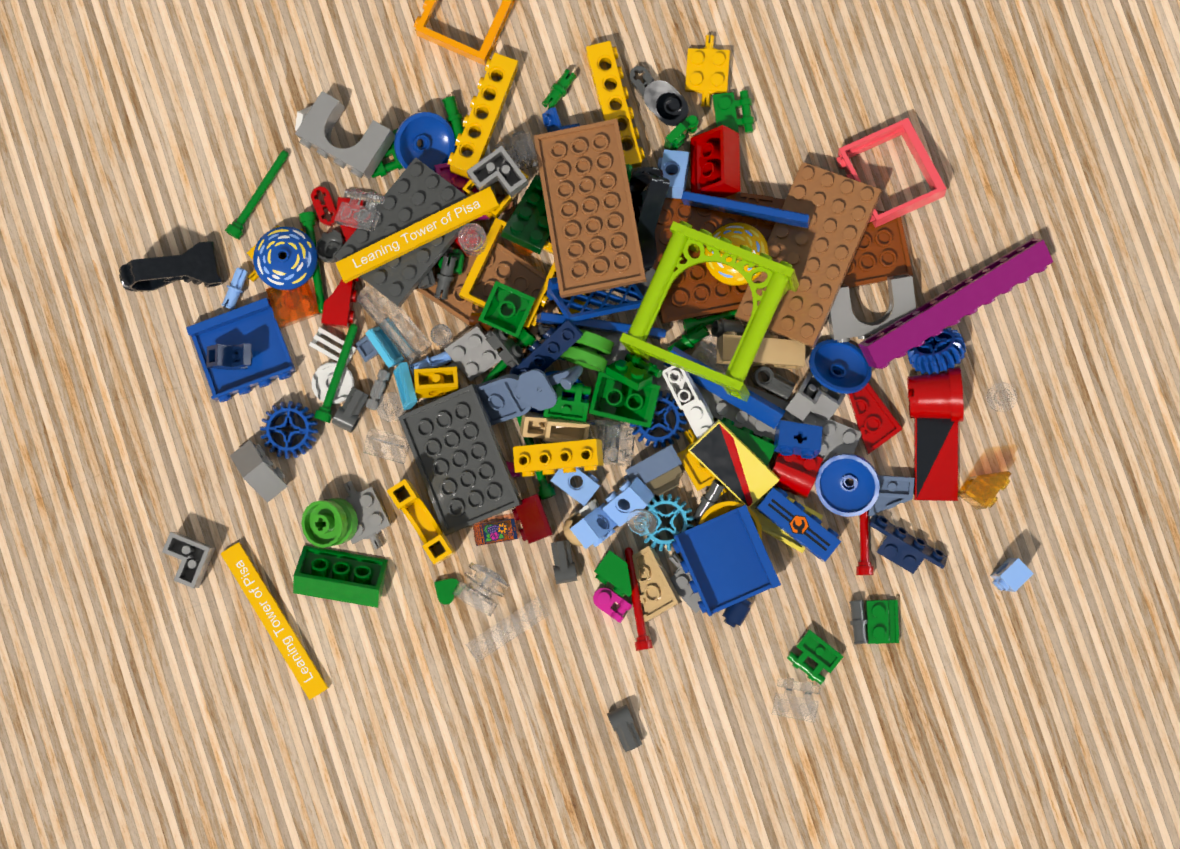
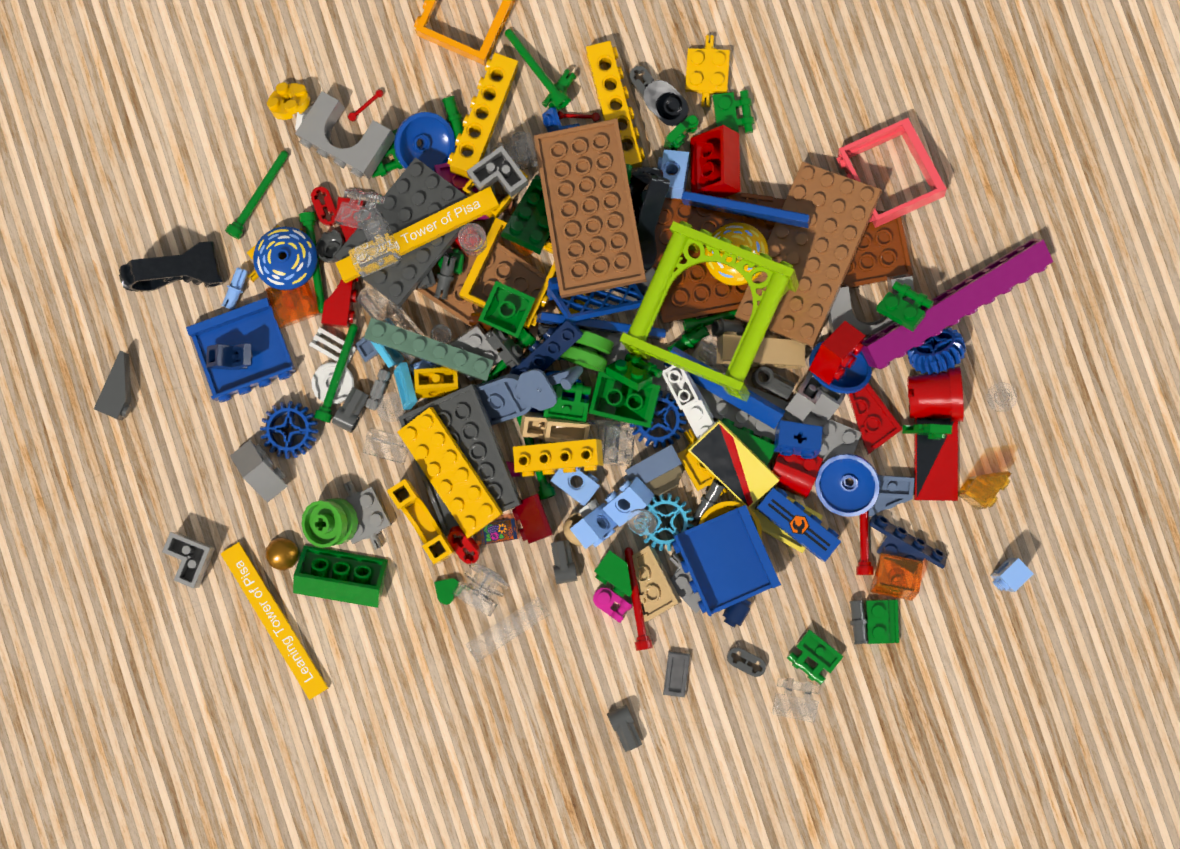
none -> dark grey slope [94,351,131,421]
none -> pearl gold hair [265,537,299,571]
none -> yellow plate [267,82,310,120]
none -> red hinge [348,89,384,122]
none -> clear brick [348,214,402,277]
none -> sand green plate [364,318,494,382]
none -> yellow plate [397,407,504,538]
none -> red beam [447,526,480,564]
none -> green piece [505,29,571,110]
none -> red hinge [557,111,600,122]
none -> flat silver tile [663,651,690,698]
none -> dark grey beam [727,647,766,677]
none -> red brick [809,321,866,385]
none -> clear orange slope [870,553,923,601]
none -> green plate [876,281,934,332]
none -> green wing [902,424,952,440]

